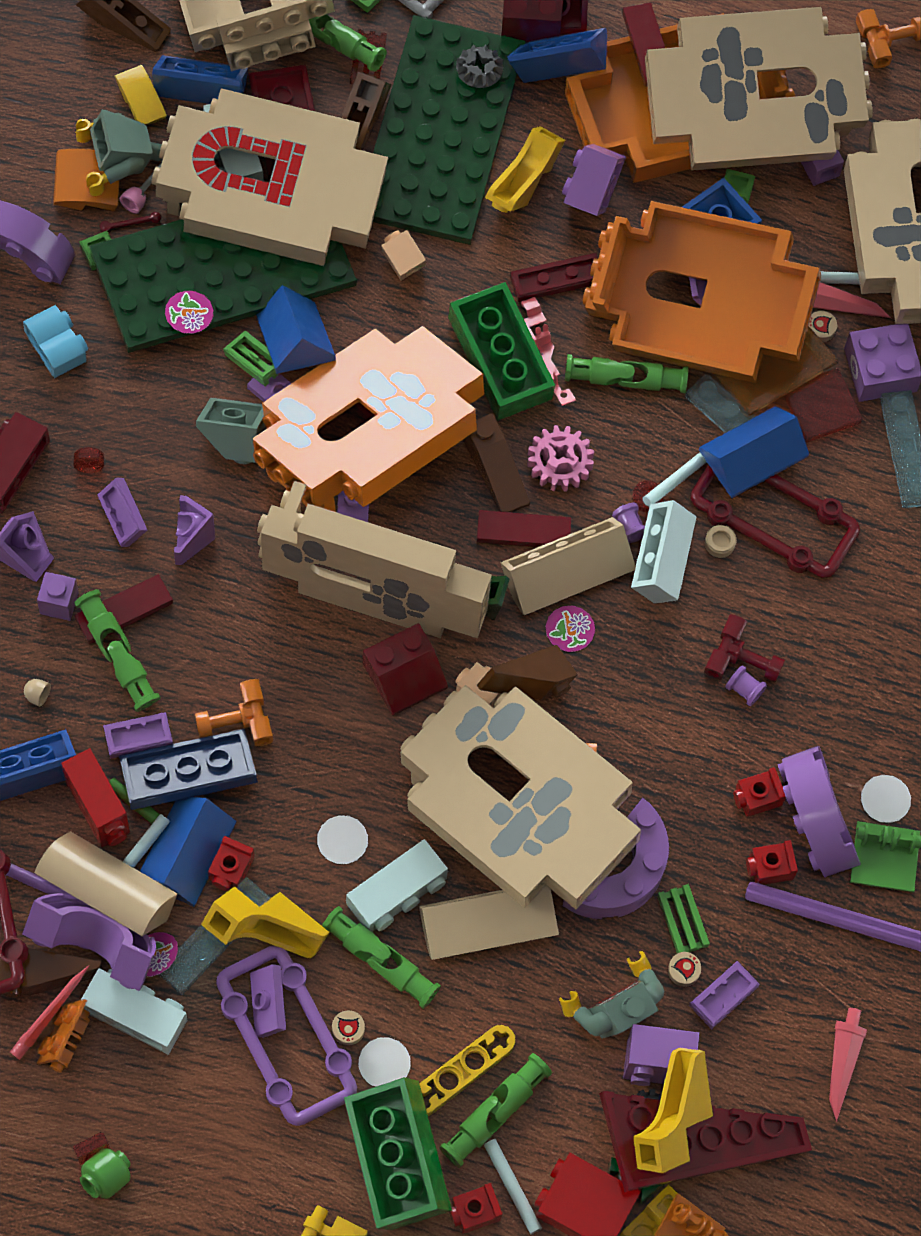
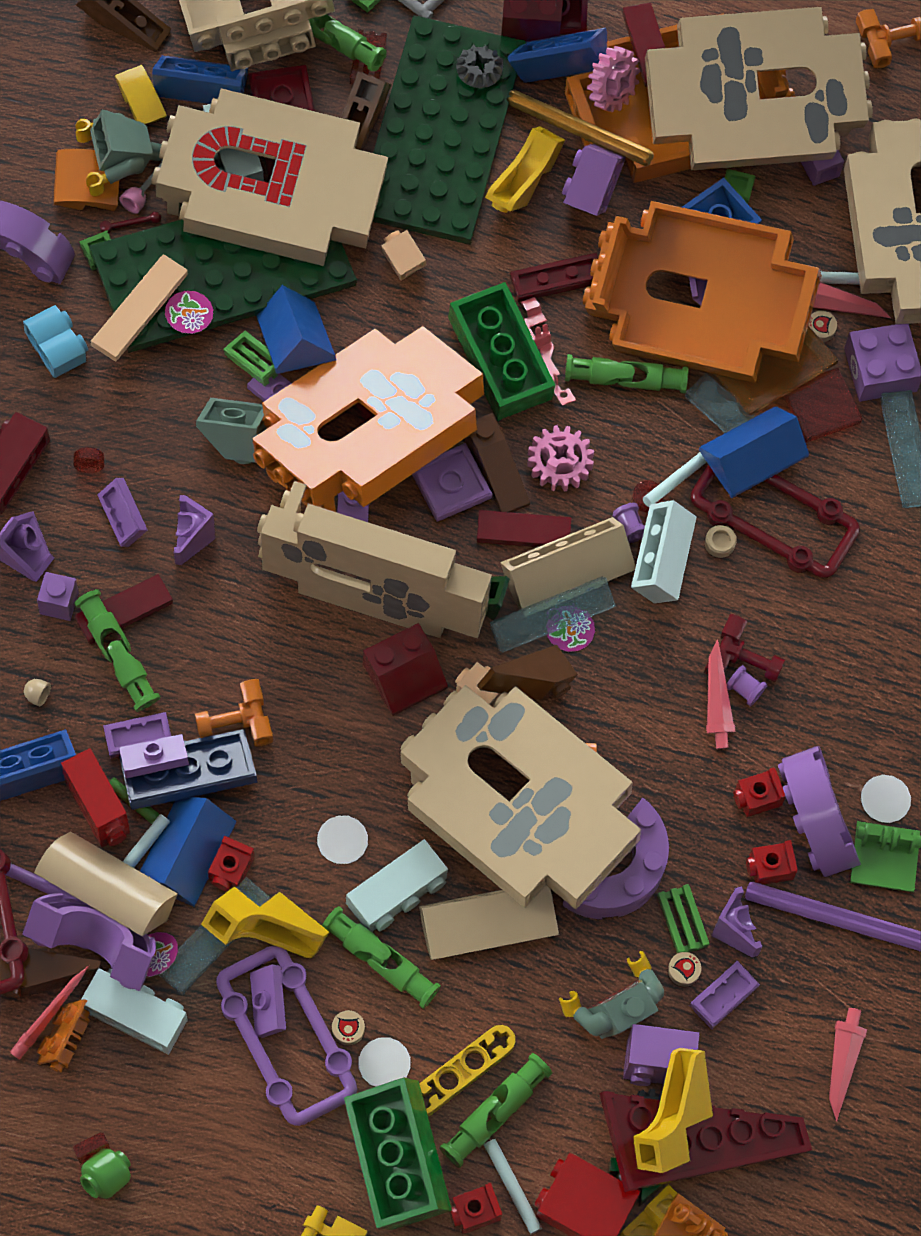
none -> light nougat tile [91,254,188,362]
none -> plate [119,734,189,778]
none -> medium lavender plate [412,443,493,522]
none -> clear light blue plate [489,576,616,653]
none -> pearl gold axle [506,90,654,166]
none -> bright pink gear [587,46,640,112]
none -> coral bar [706,639,735,749]
none -> medium lavender slope [711,886,762,957]

